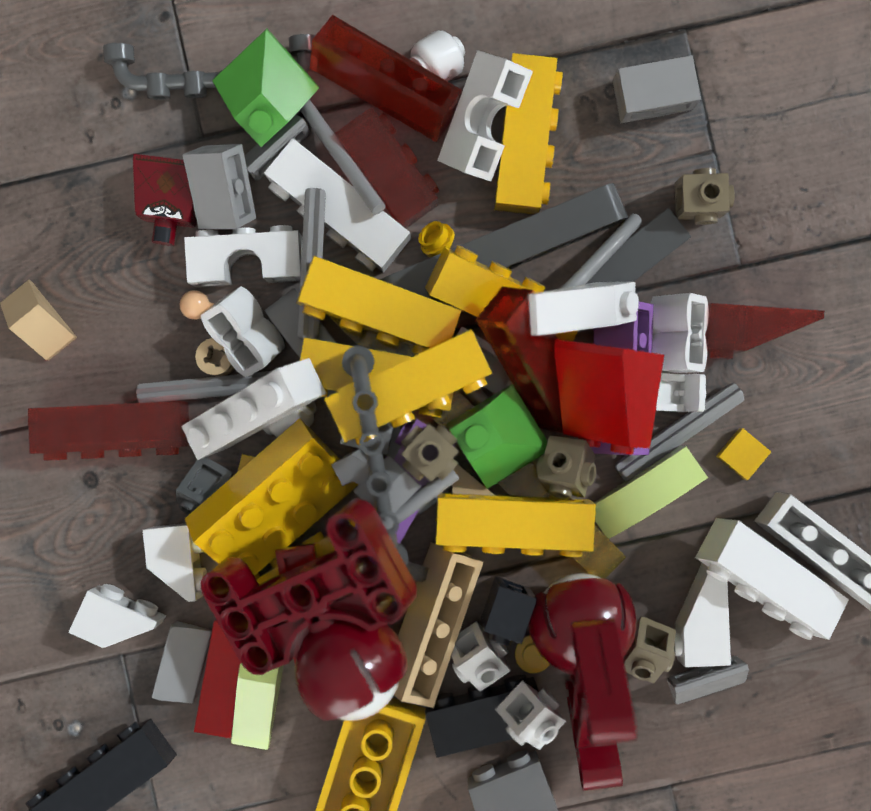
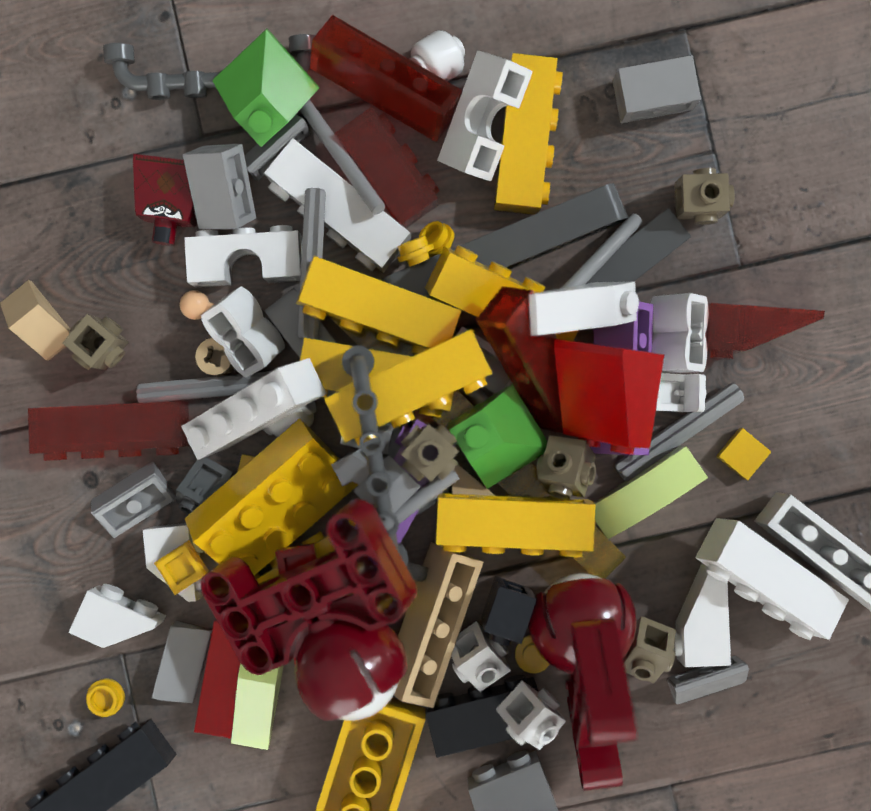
none -> dark tan brick [63,314,129,370]
none -> yellow plate [86,678,125,717]
none -> light grey slope [91,461,176,538]
none -> yellow tile [154,541,210,595]
none -> yellow plate [397,235,434,267]

